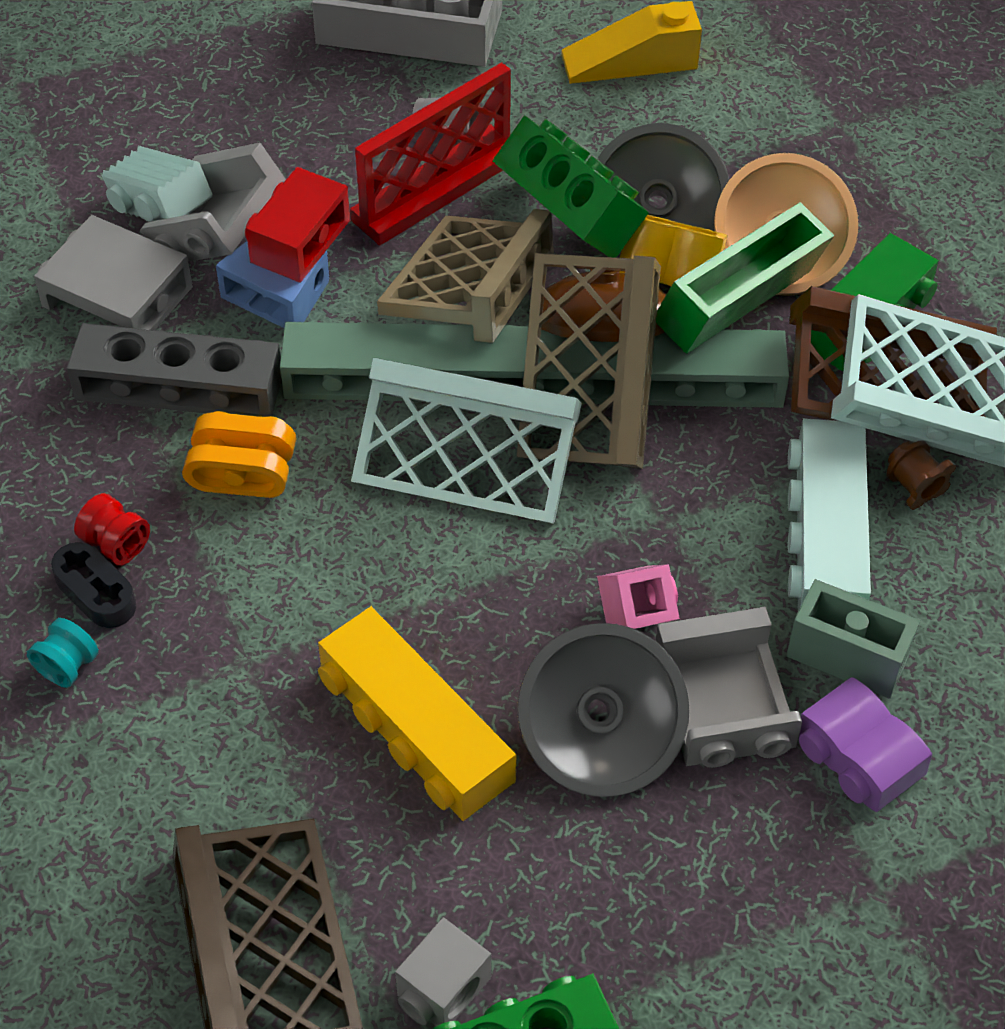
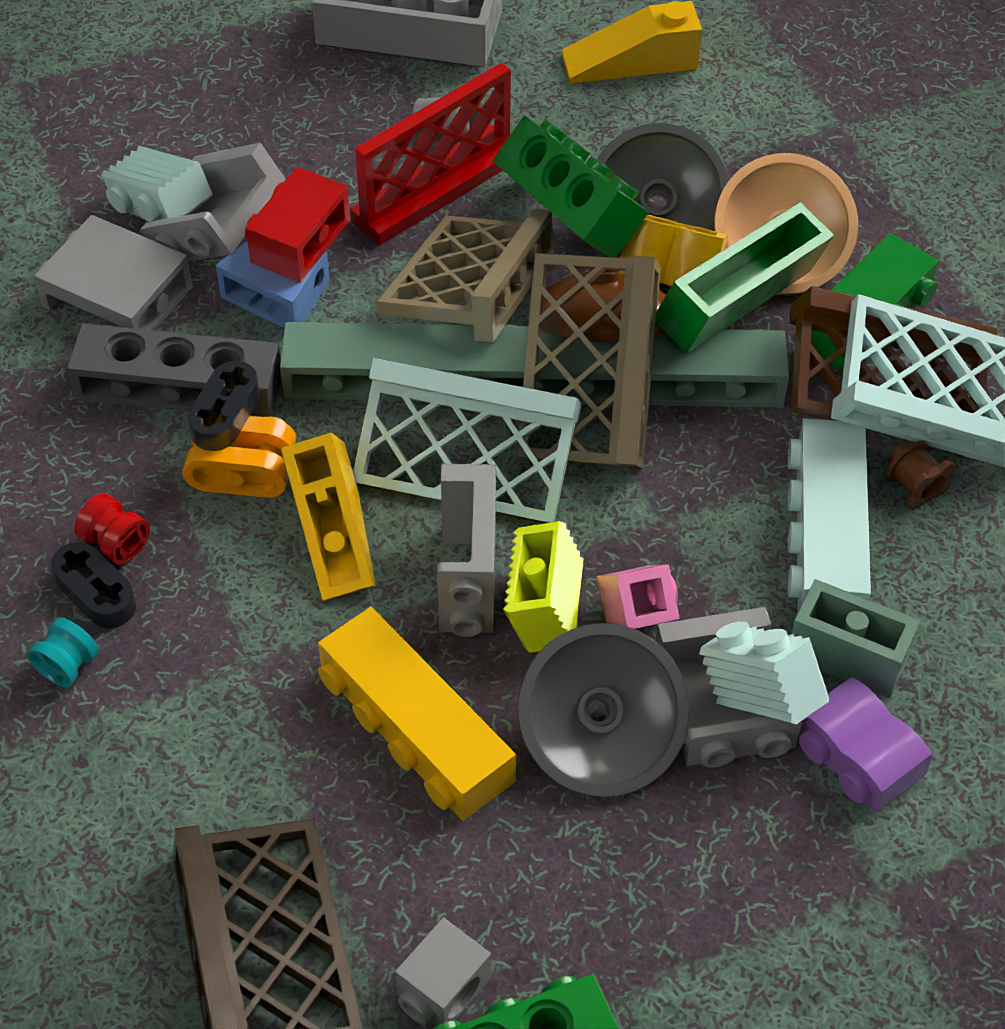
none -> black beam [188,361,260,451]
none -> yellow slope [281,432,376,601]
none -> light grey panel [437,464,496,637]
none -> neon yellow brick [503,521,583,653]
none -> light aqua brick [699,622,829,724]

